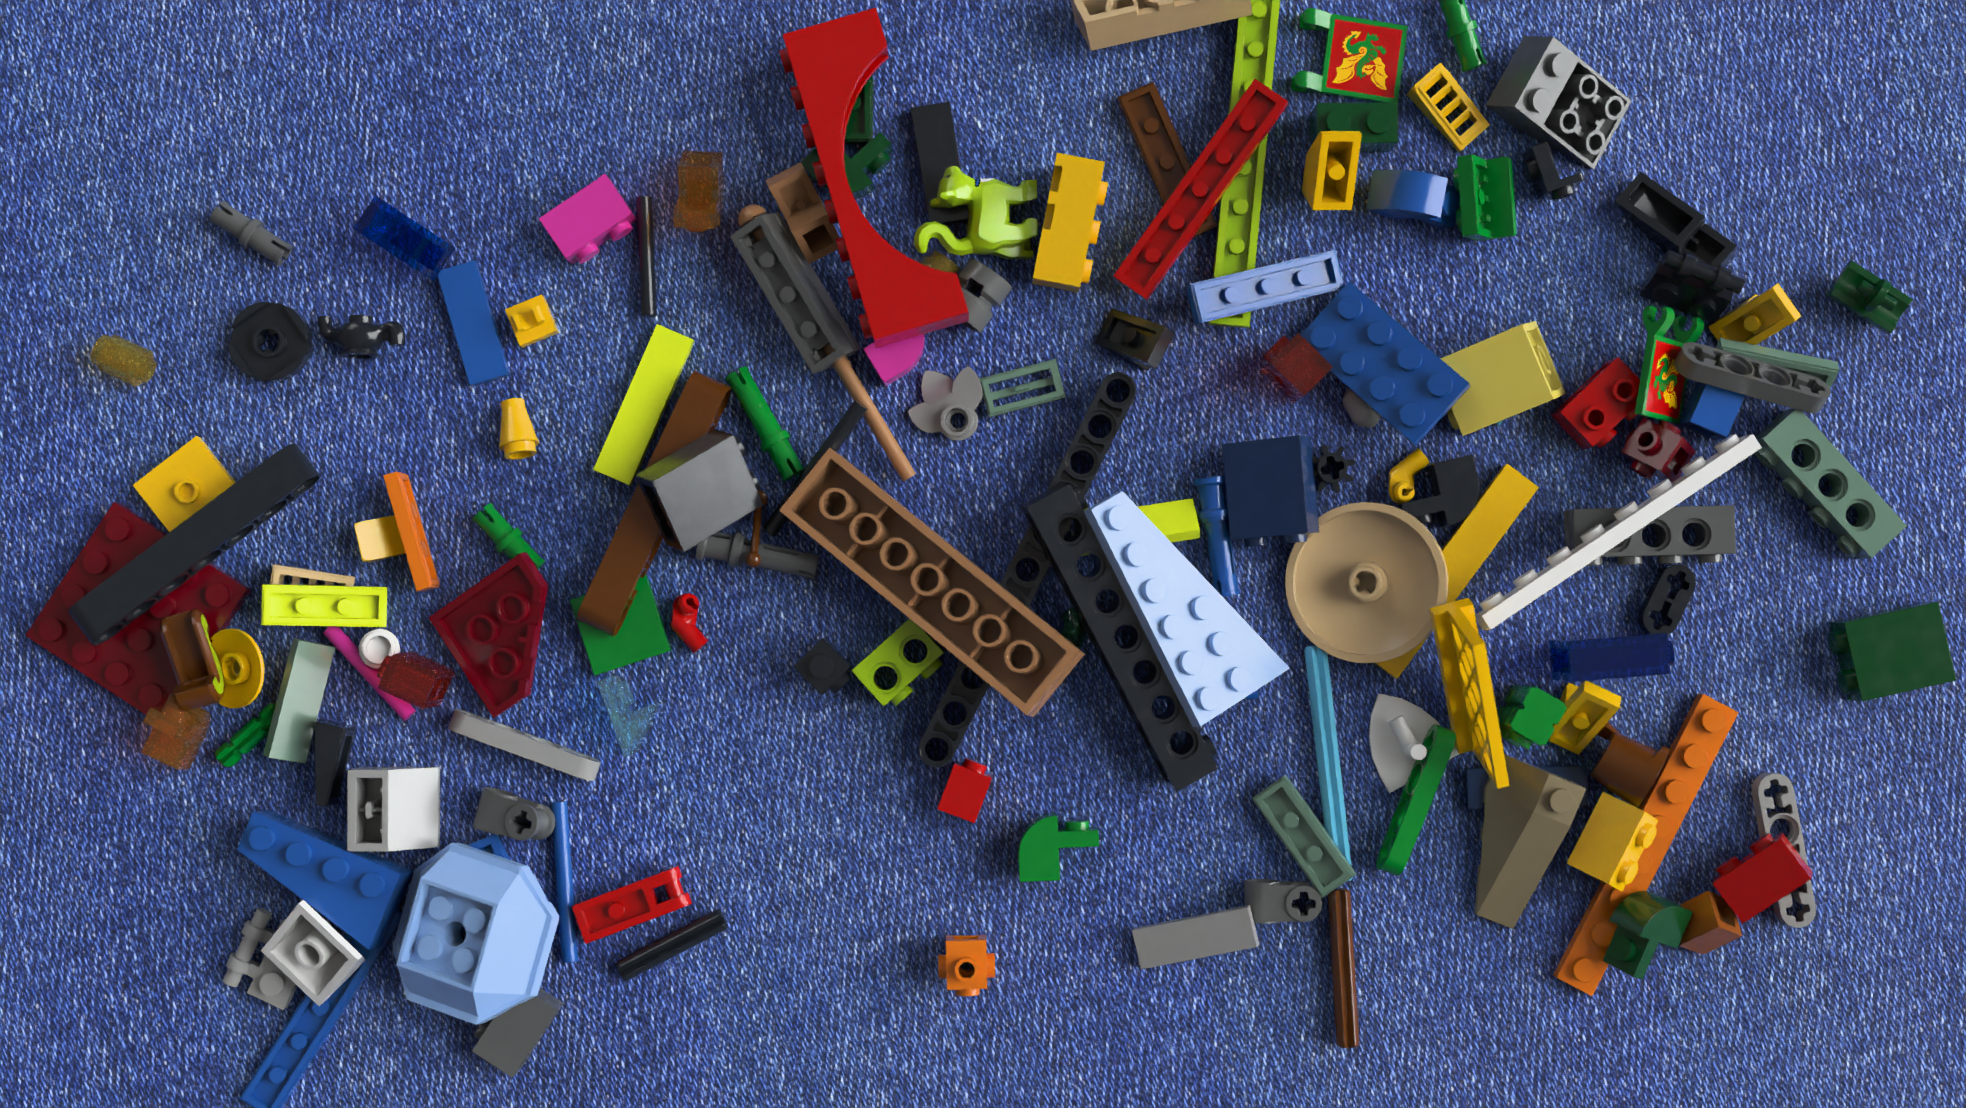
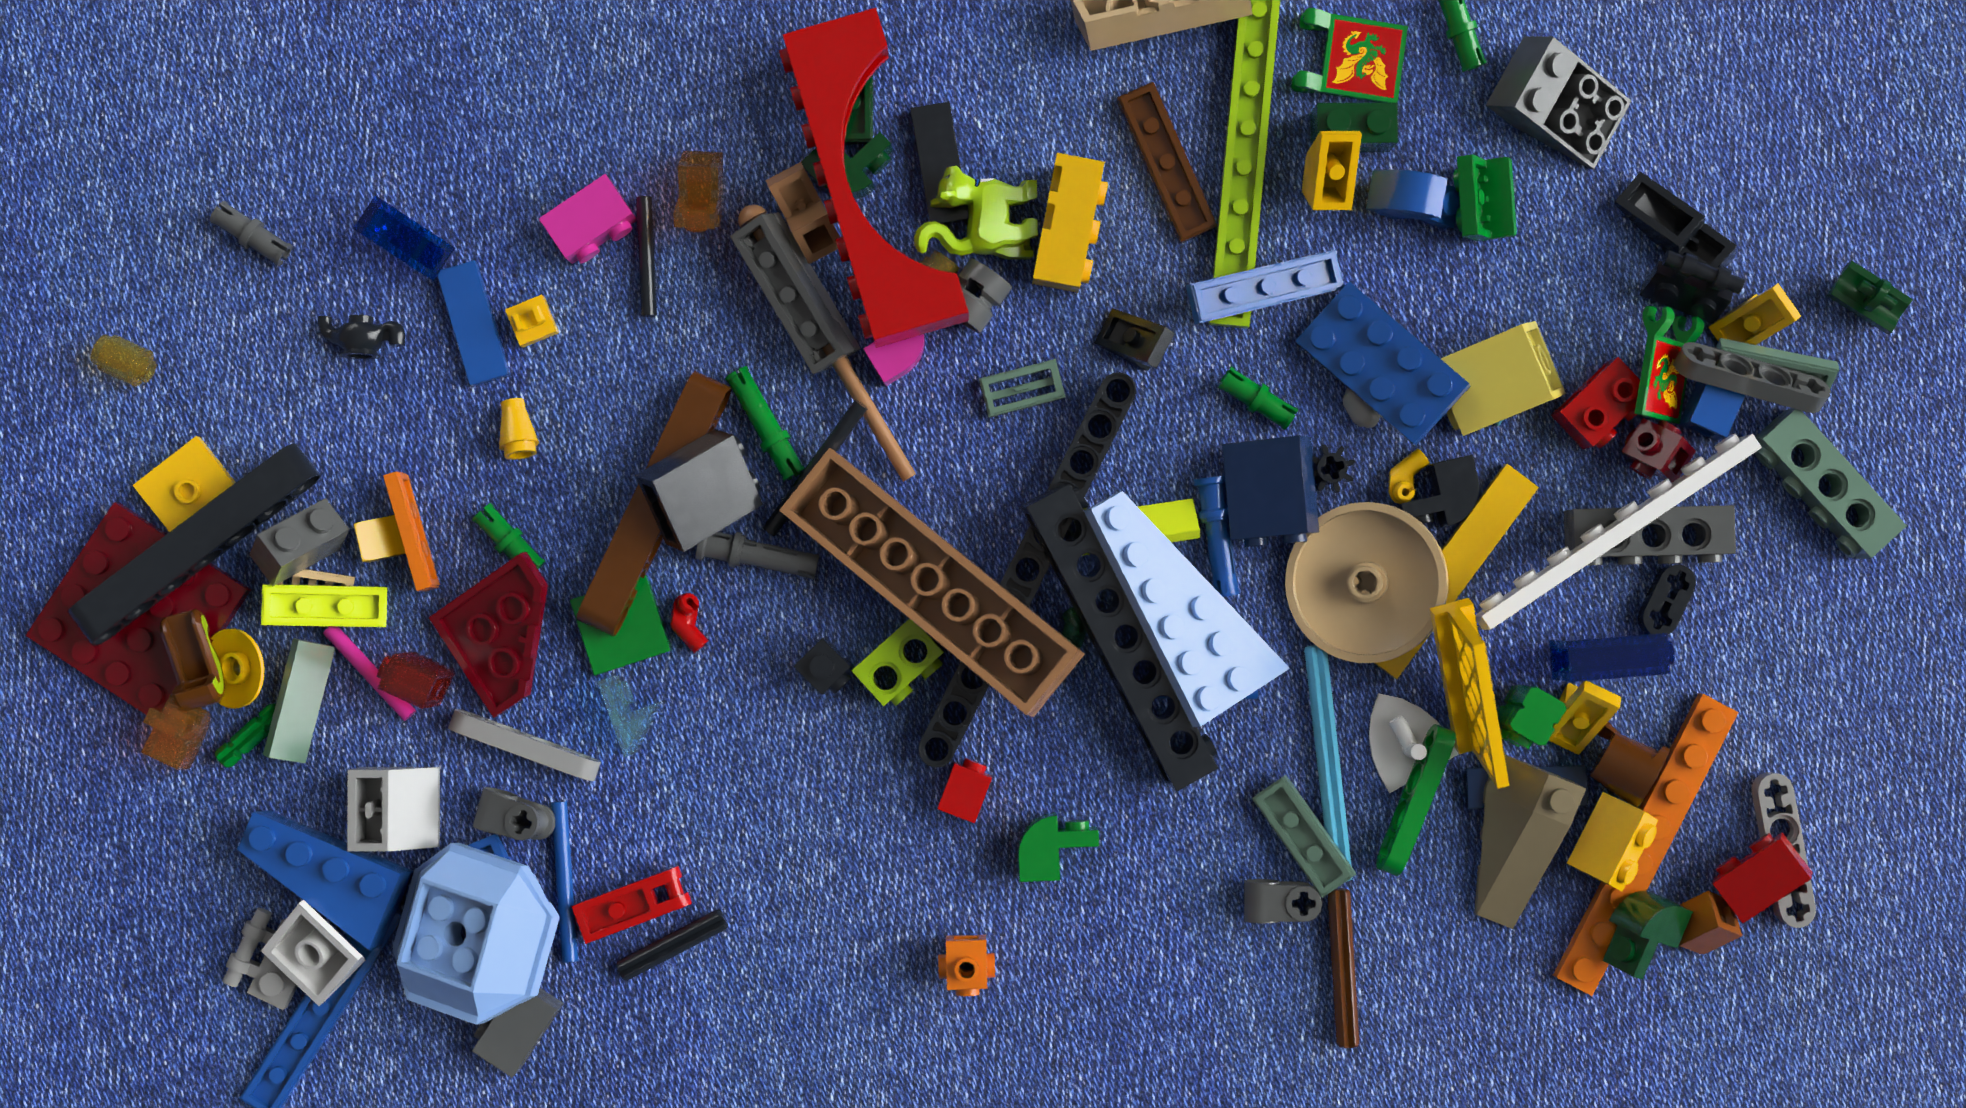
black plate [229,302,314,382] -> none
black slope [315,719,356,807] -> none
white plate [359,629,400,669] -> none
neon yellow tile [593,324,695,486] -> none
reddish brown hinge [745,490,768,567] -> none
light grey plate [908,367,983,441] -> none
red plate [1113,79,1288,301] -> none
light grey tile [1132,905,1259,970] -> none
clear red brick [1260,333,1333,403] -> none
yellow slope [1406,62,1490,153] -> none
black bracket [1522,142,1585,201] -> none
dark green brick [1828,602,1956,701] -> none
none -> dark grey brick [249,498,349,586]
none -> green pin [1217,366,1298,430]

